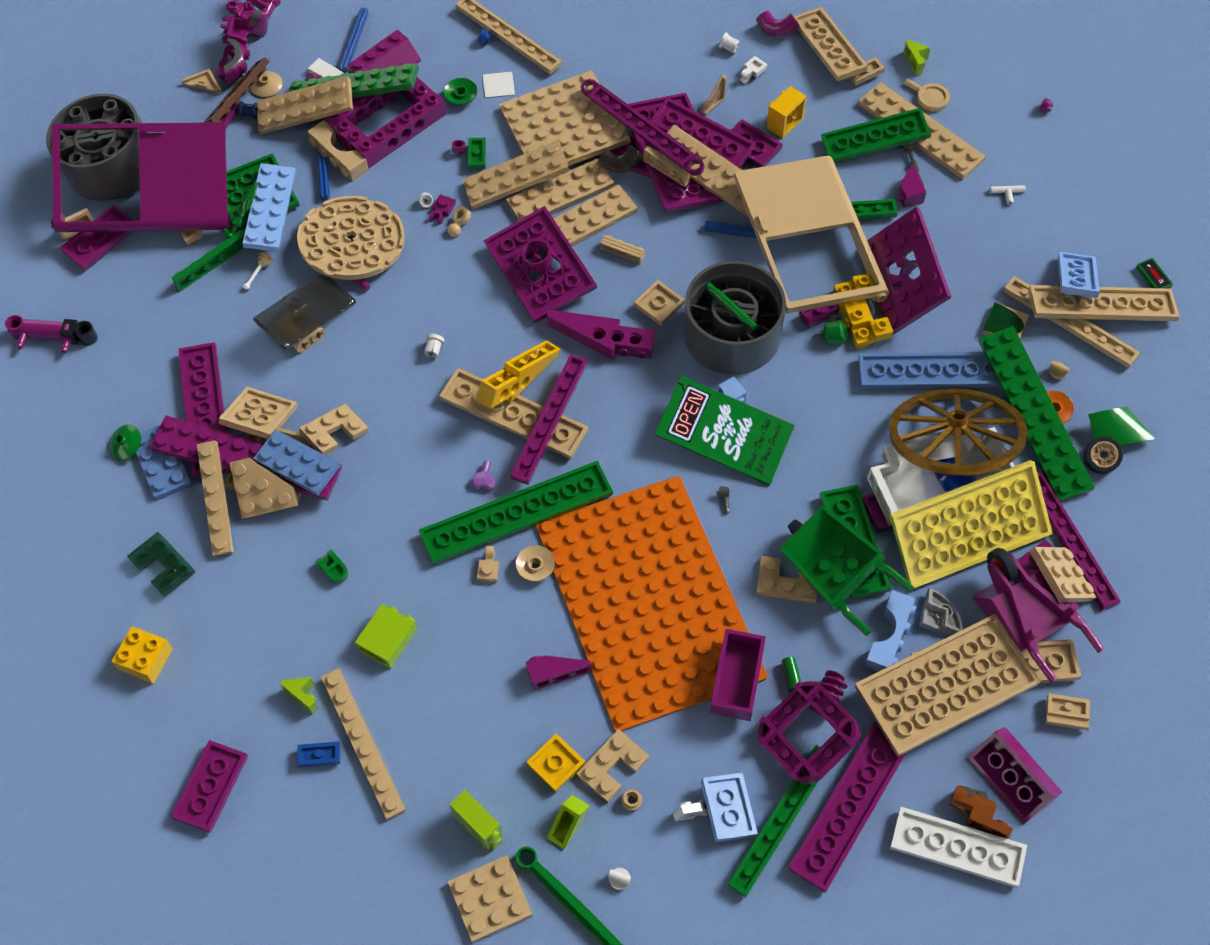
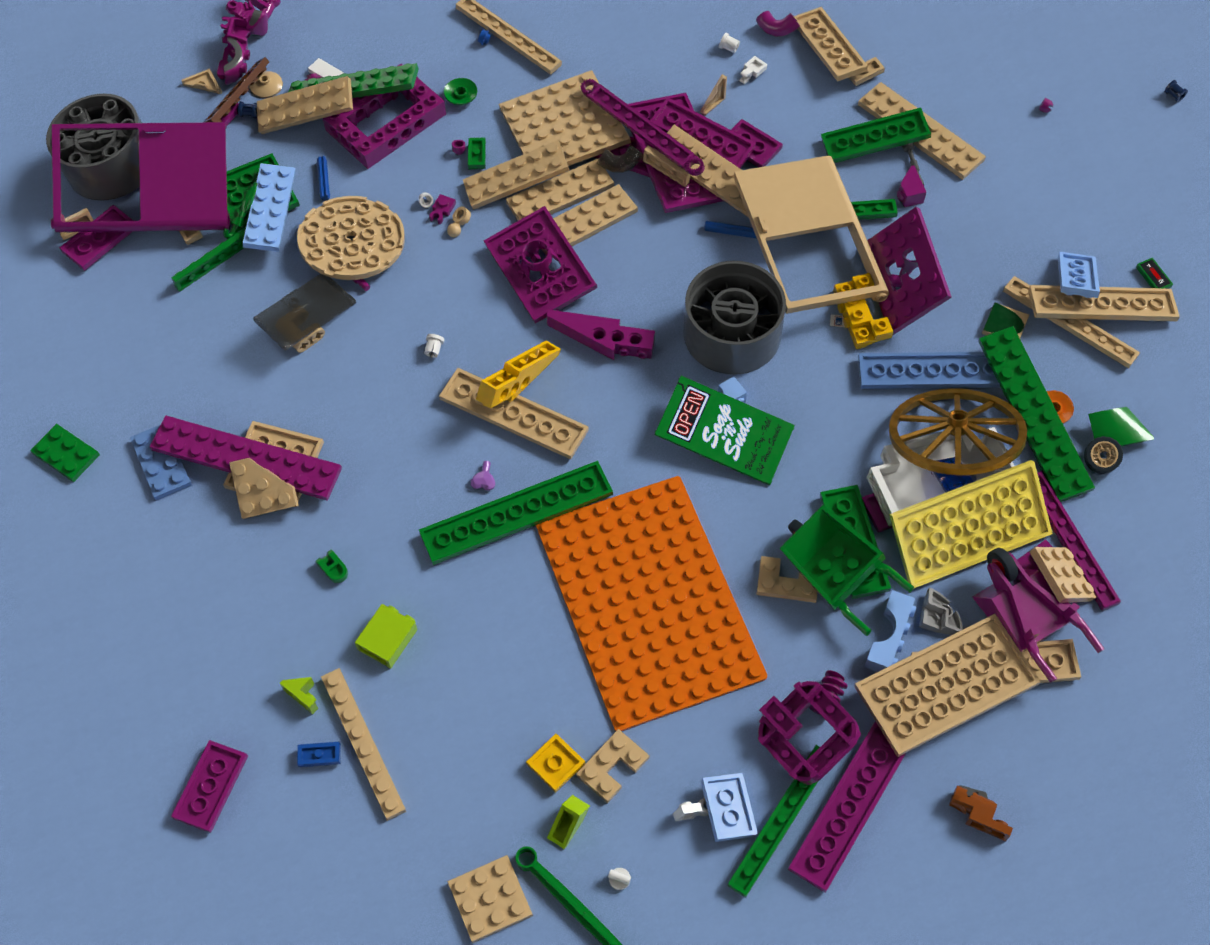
magenta piece [5,315,98,353] -> none
green dish [109,424,141,461] -> none
yellow brick [112,626,173,684] -> none
clear green plate [127,532,196,598] -> none
magenta plate [178,342,227,479] -> none
tan plate [197,440,234,557] -> none
tan plate [219,387,297,439] -> none
hinge [243,251,273,290] -> none
medium blue plate [253,429,340,496] -> none
tan plate [299,403,368,455] -> none
tan arch [308,120,369,181] -> none
blue axle [339,7,369,73] -> none
magenta slope [347,30,421,74] -> none
lime brick [449,790,503,851] -> none
tan plate [477,546,499,582] -> none
white sticker [483,72,515,97] -> none
magenta plate [510,354,588,485] -> none
tan dish [516,545,555,582] -> none
magenta slope [526,655,592,691] -> none
tan piece [600,235,645,264] -> none
tan plate [621,789,642,811] -> none
tan plate [634,280,685,326] -> none
green piece [705,283,758,331] -> none
magenta piece [710,629,766,722] -> none
dark grey hand [718,486,730,514] -> none
yellow brick [766,86,807,139] -> none
green cylinder [781,657,802,693] -> none
magenta plate [798,304,839,328] -> none
green head [821,320,849,346] -> none
white plate [890,807,1027,888] -> none
lime slope [903,40,930,76] -> none
tan piece [904,79,950,112] -> none
magenta slope [968,727,1063,823] -> none
white piece [990,185,1026,205] -> none
tan plate [1045,693,1090,731] -> none
tan plate [1048,360,1070,379] -> none
none -> green plate [30,423,100,482]
none -> magenta plate [759,696,803,741]
none -> dark blue bush [1164,80,1188,102]

